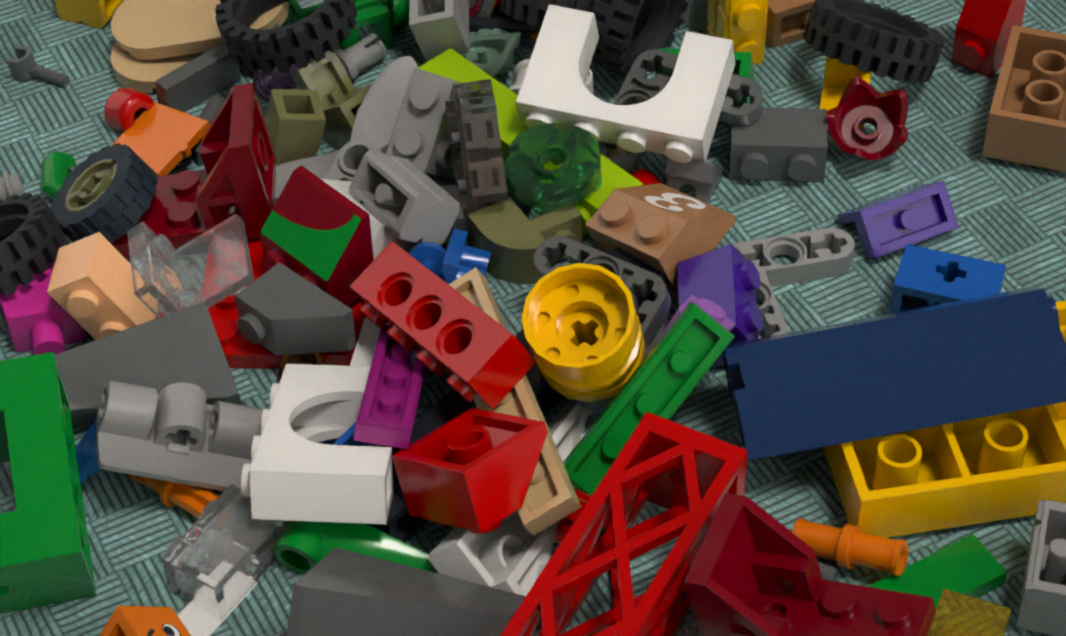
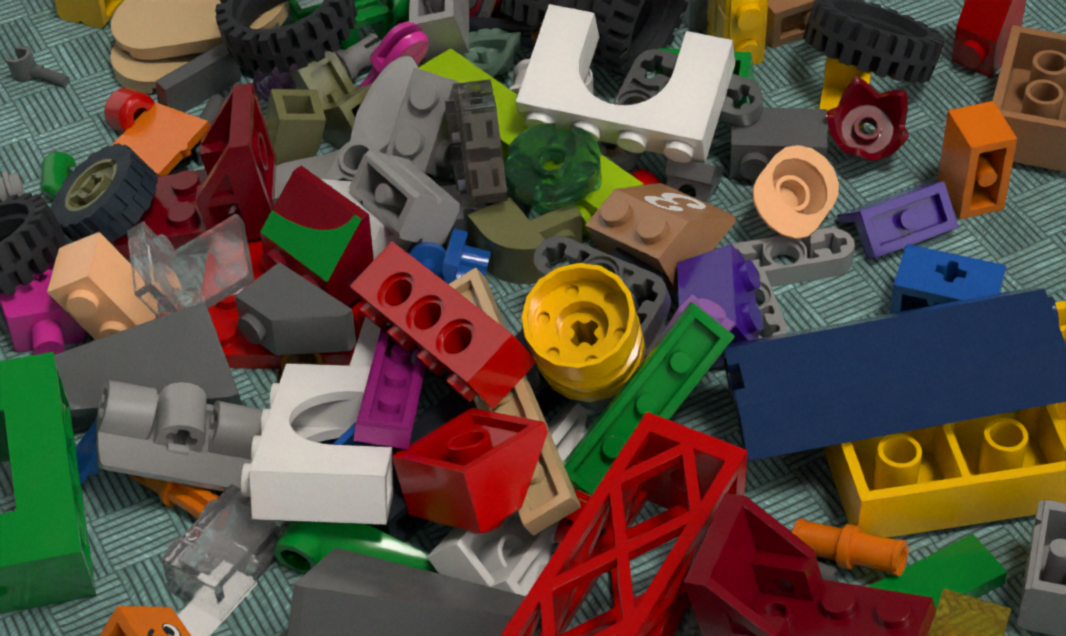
none -> dark pink arm [357,22,429,88]
none -> light nougat piece [752,145,839,239]
none -> orange brick [937,101,1017,219]

